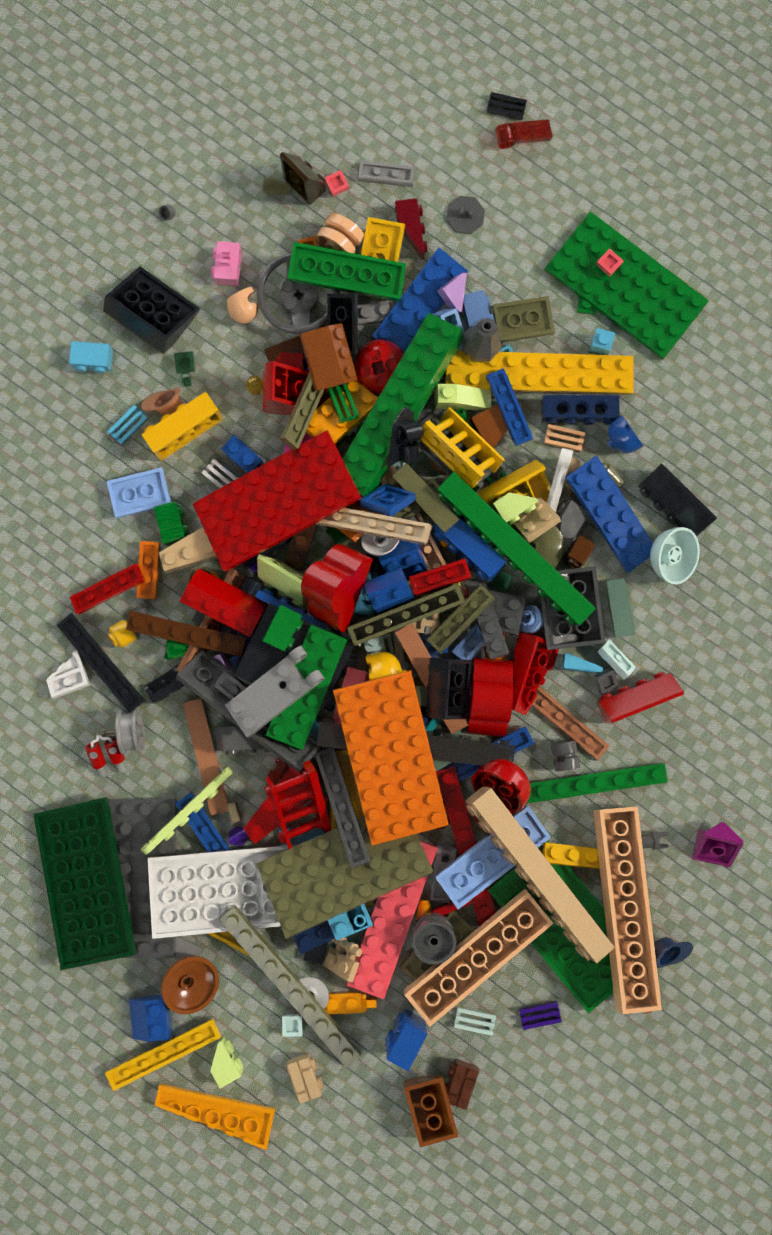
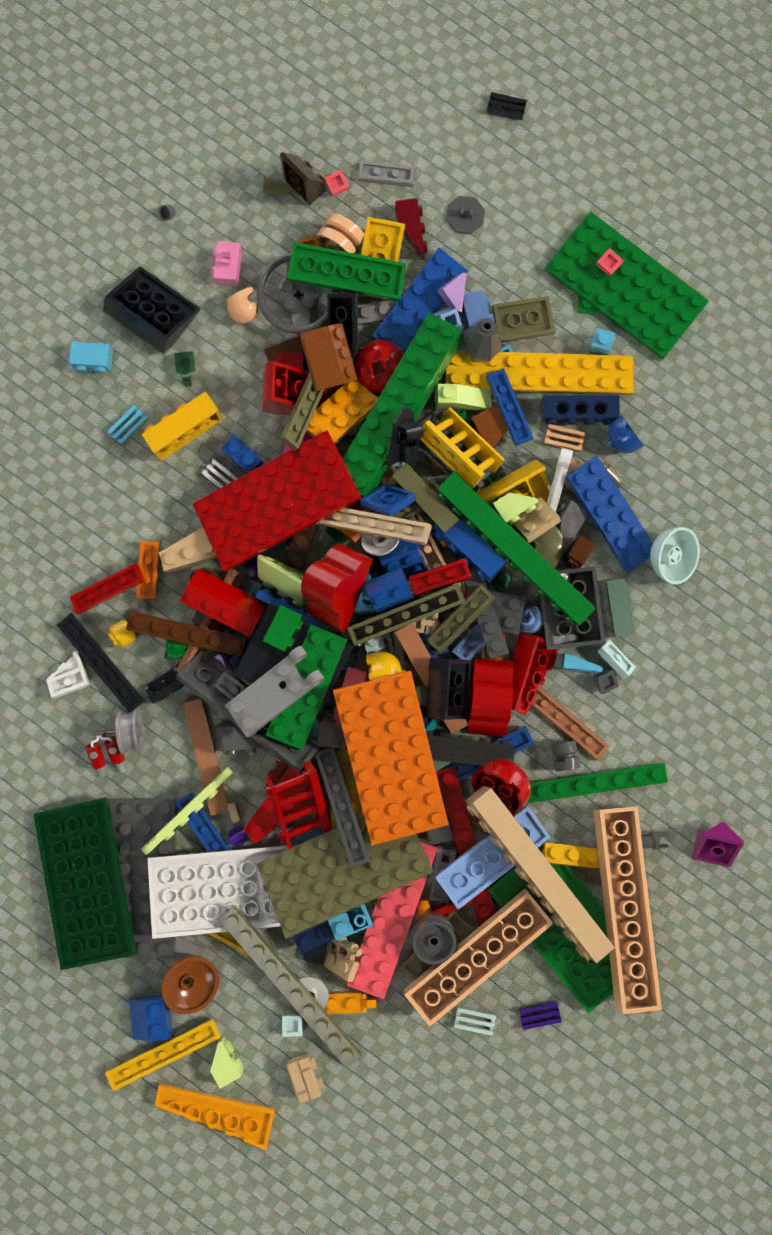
light blue plate [106,467,171,519] -> none
nougat piece [141,388,182,416] -> none
green brick [154,501,189,546] -> none
clear yellow tile [245,376,263,395] -> none
green tile [328,383,359,423] -> none
blue brick [385,1009,427,1071] -> none
dark orange slope [404,1075,459,1147] -> none
copper brick [444,1059,479,1110] -> none
clear red plate [495,119,553,149] -> none
red slope [596,671,684,723] -> none
black slope [638,463,717,537] -> none
dark blue piece [654,937,693,968] -> none
none -> dark grey brick [423,814,453,845]

